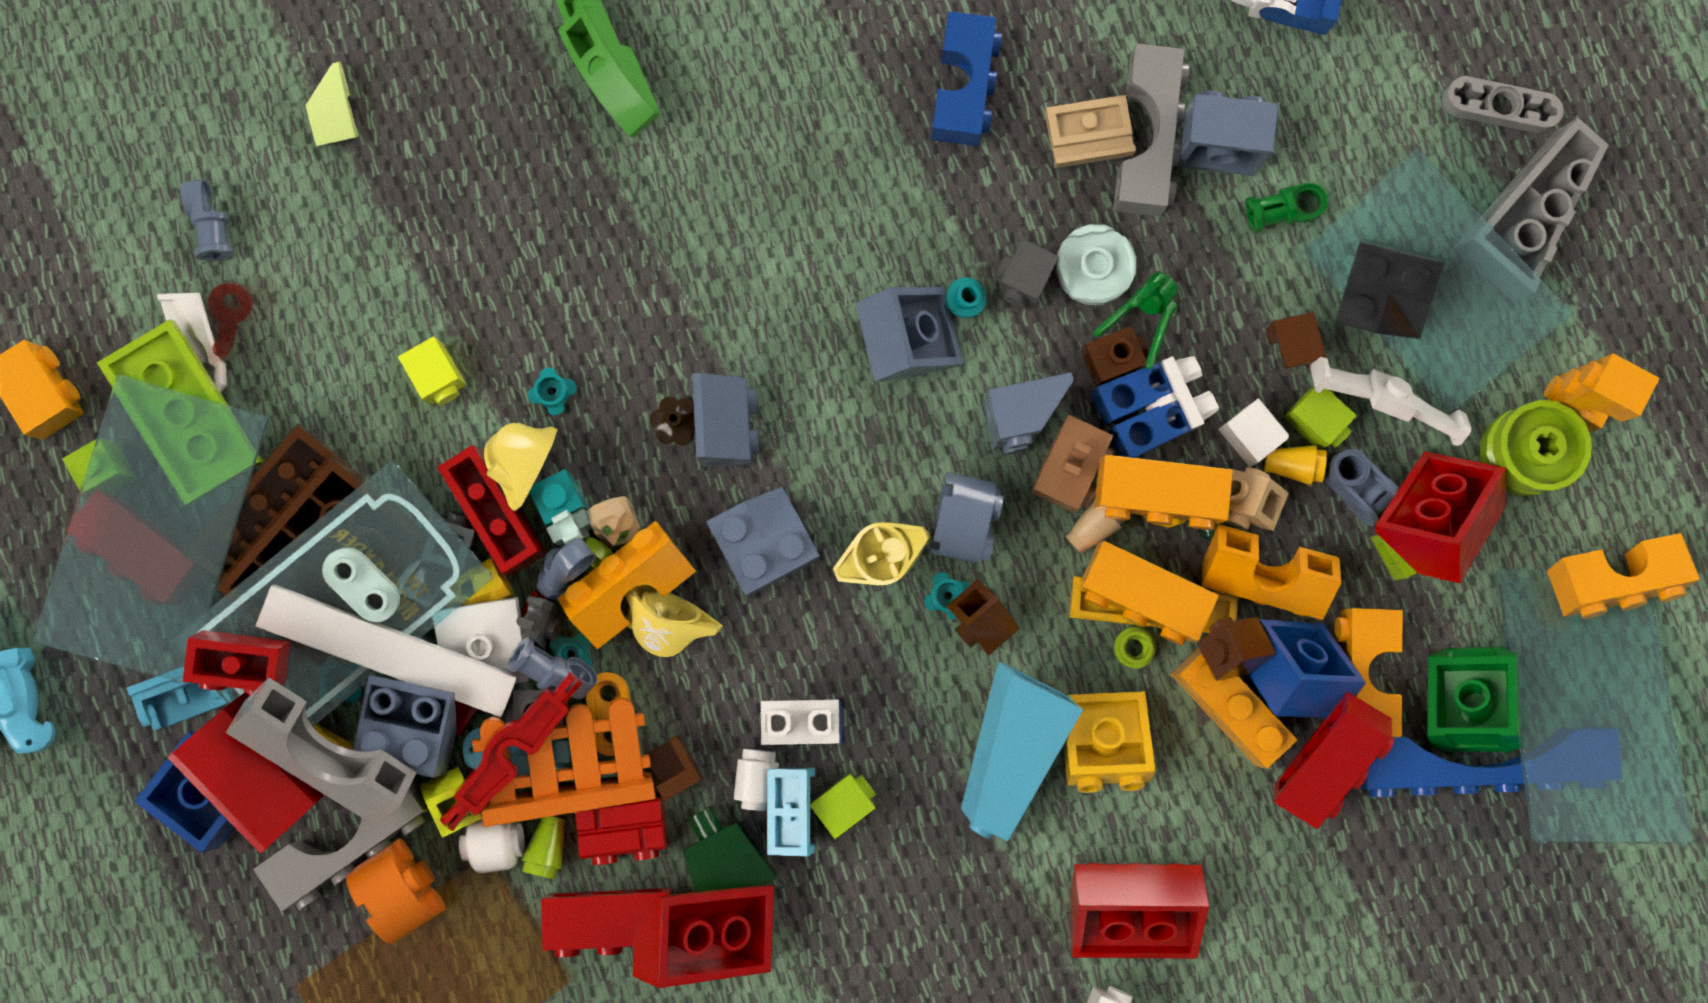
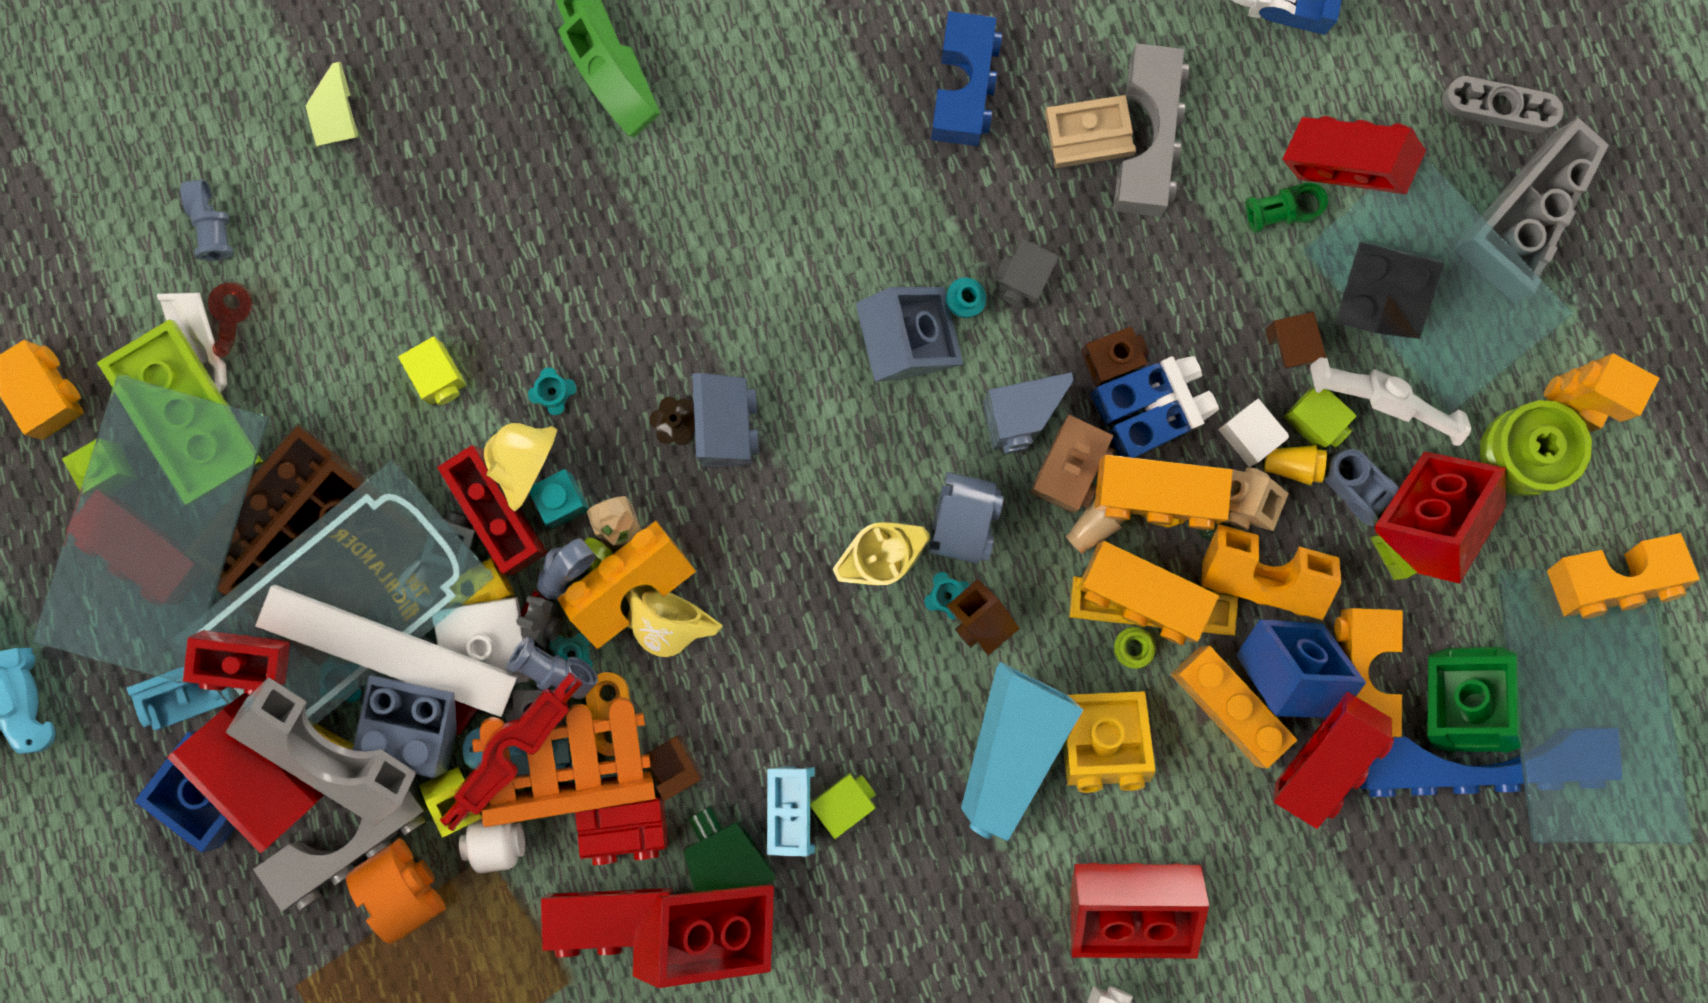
light aqua plate [322,547,400,622] -> none
lime cone [521,816,566,880] -> none
light aqua plate [546,508,592,546] -> none
sand blue slope [706,487,820,597] -> none
white brick [734,749,779,811] -> none
white hips [761,700,842,745] -> none
light aqua tile [1055,224,1136,305] -> none
green plant [1093,272,1178,370] -> none
sand blue slope [1176,91,1278,176] -> none
reddish brown brick [1197,617,1277,681] -> none
none -> red brick [1282,116,1426,194]

